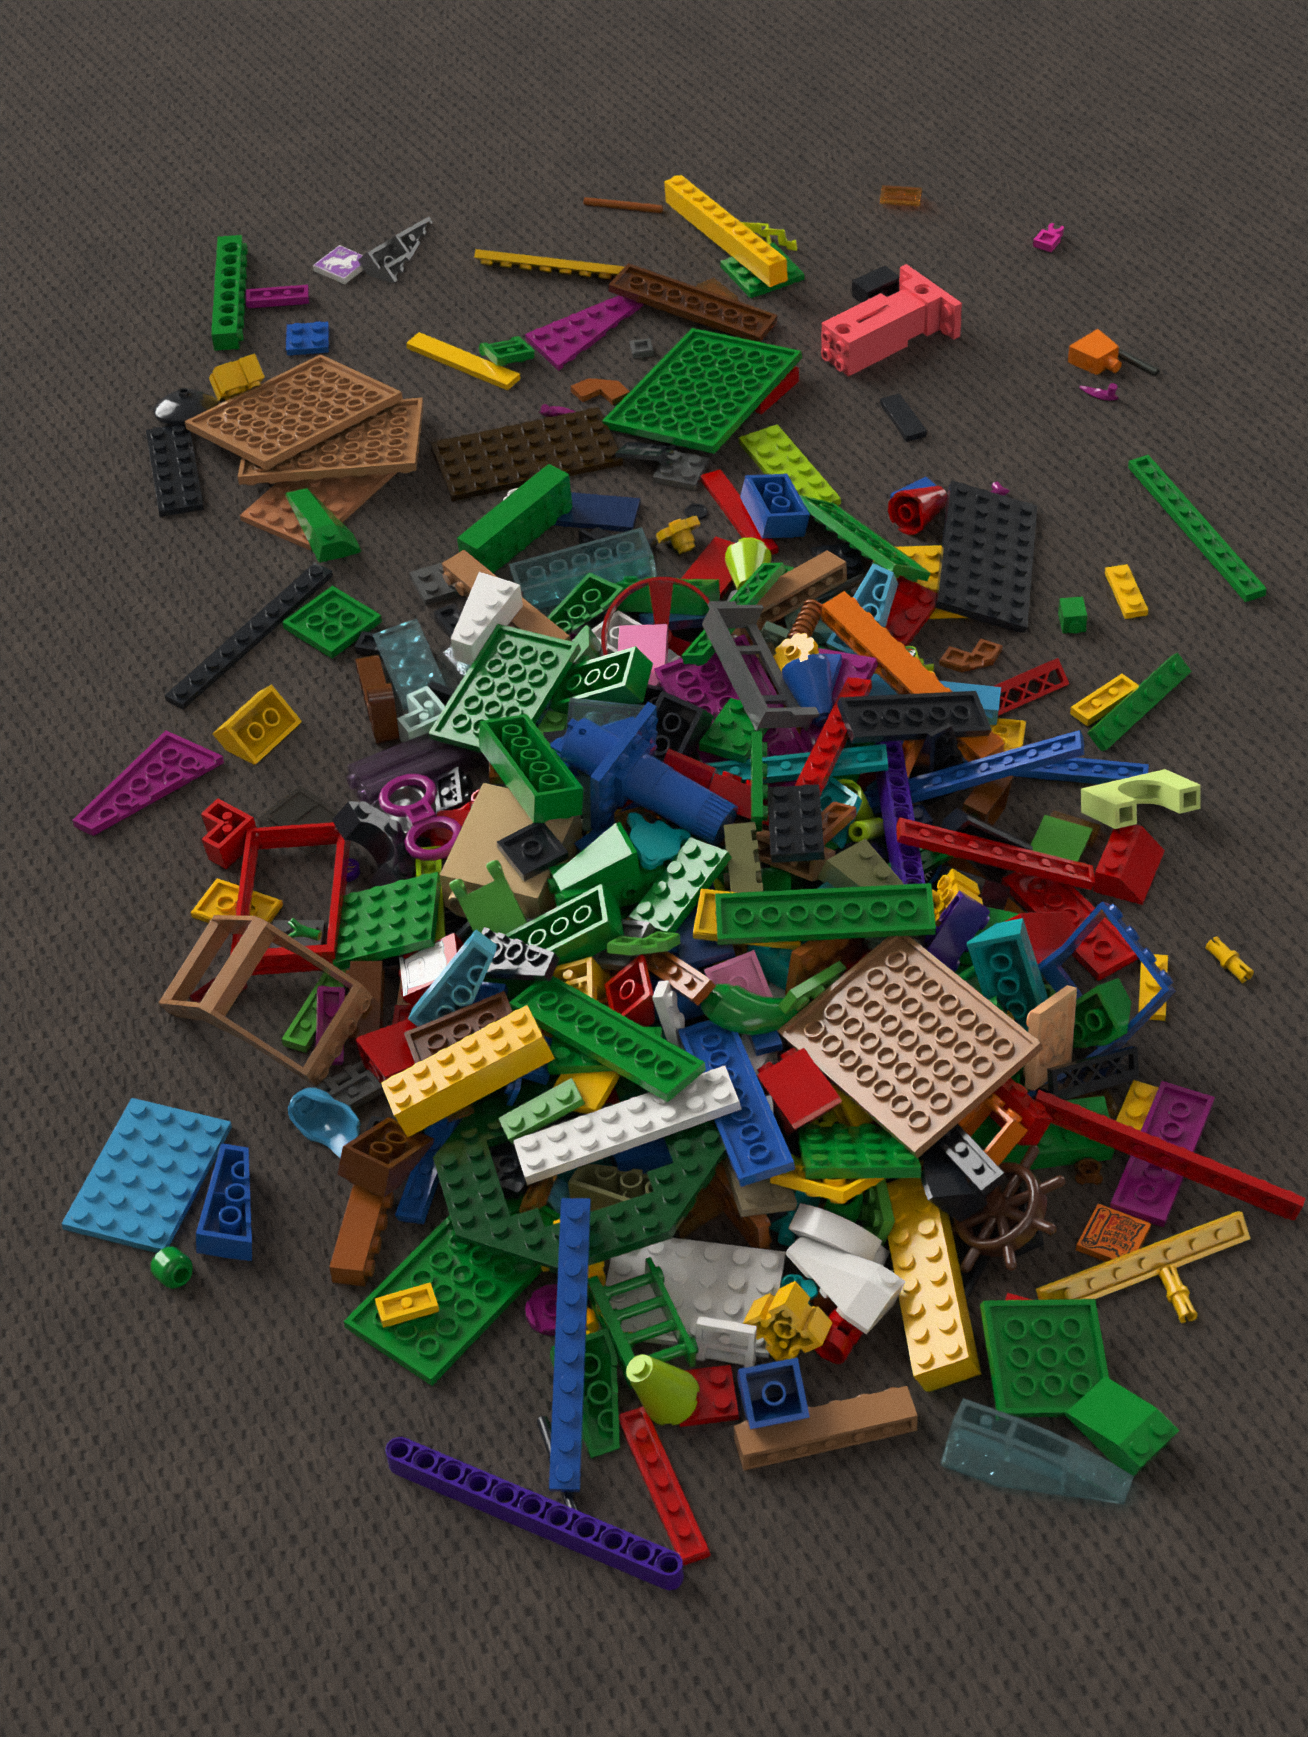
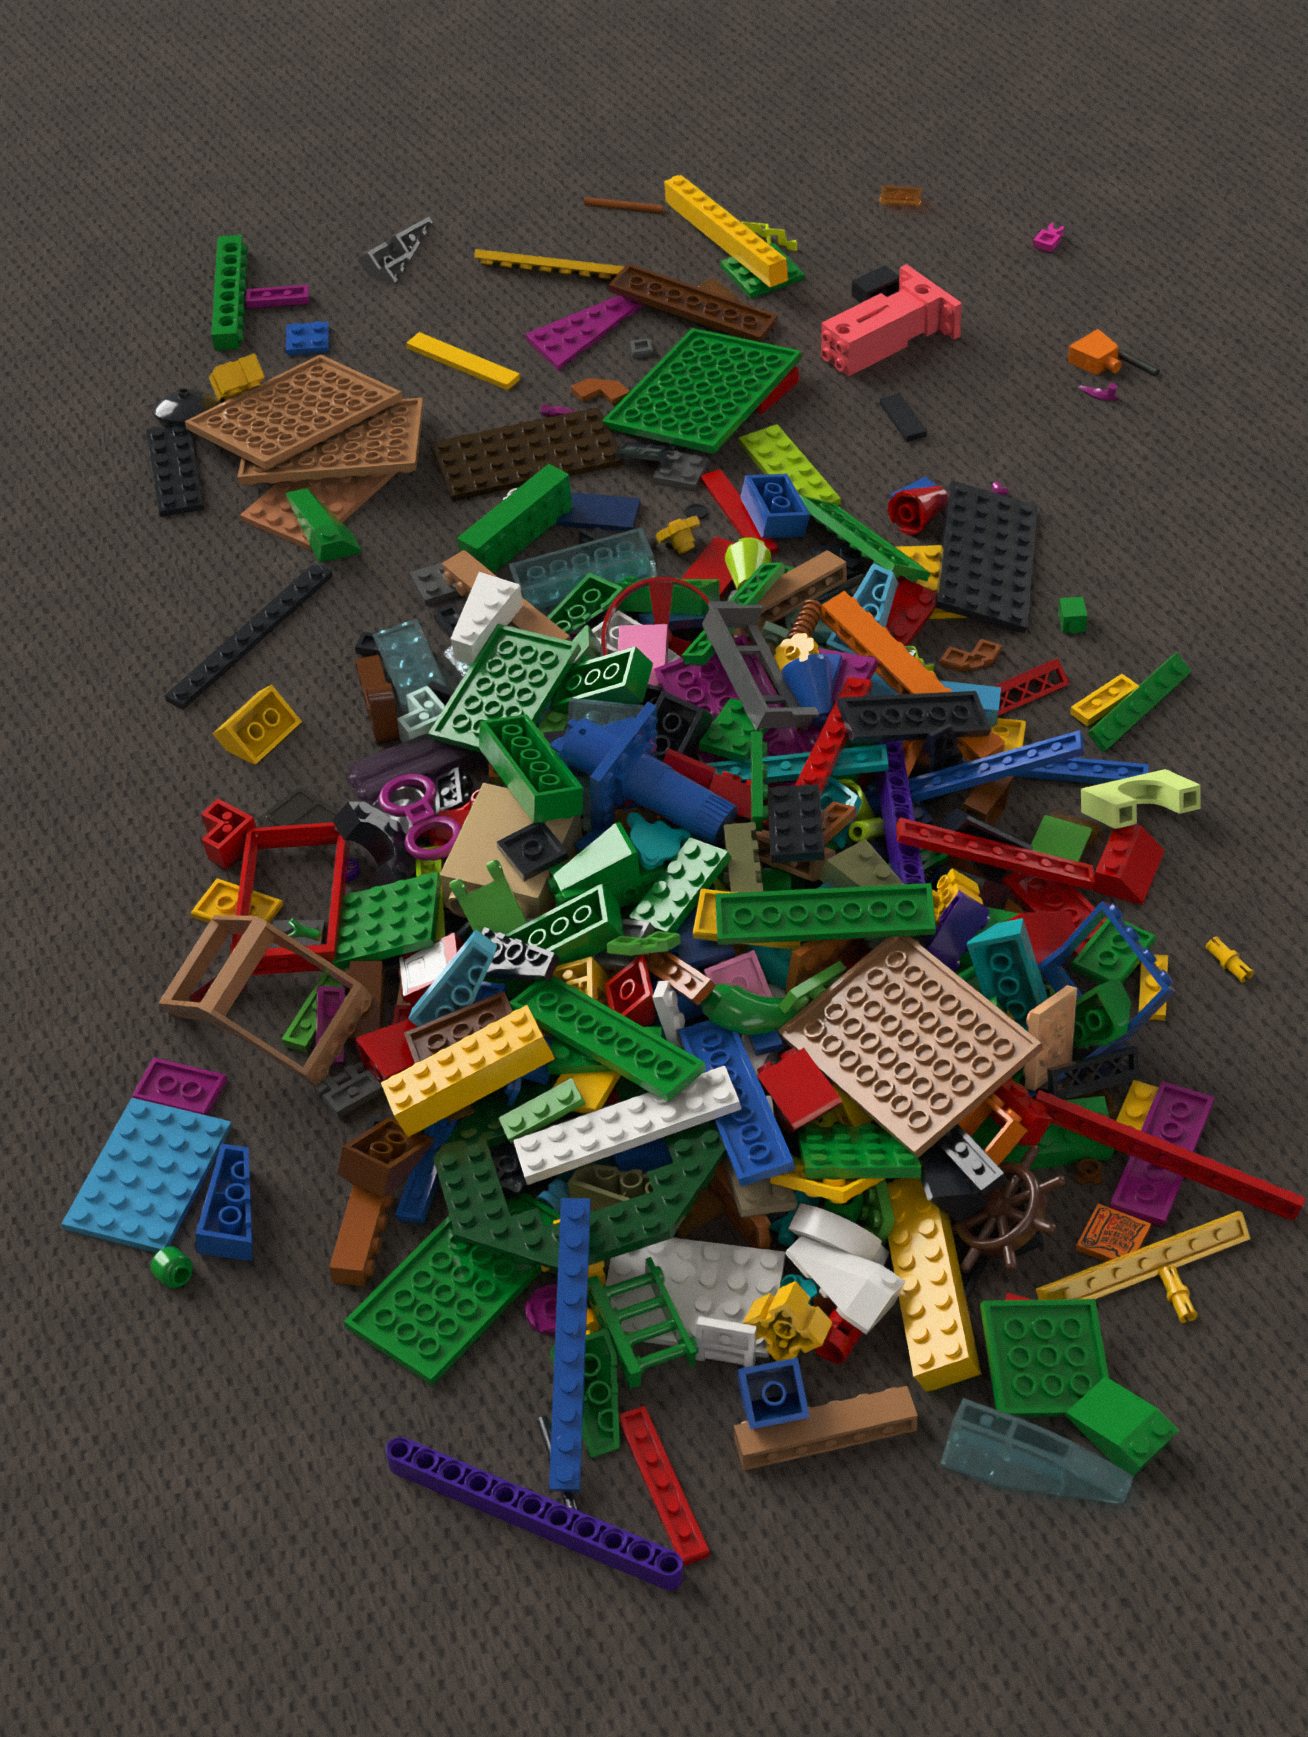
magenta wing [73,731,224,836] -> none
green plate [283,586,382,659] -> none
dark azure hair [288,1087,361,1158] -> none
tile [313,245,364,284] -> none
yellow plate [375,1282,439,1328] -> none
green plate [479,336,535,366] -> none
clear orange tile [519,1175,557,1213] -> none
lime cone [626,1355,699,1426] -> none
red plate [679,1365,739,1427] -> none
yellow plate [1105,564,1148,619] -> none
green plate [1128,455,1267,602] -> none
none -> magenta tile [131,1057,228,1116]
none -> green tile [1070,918,1156,984]

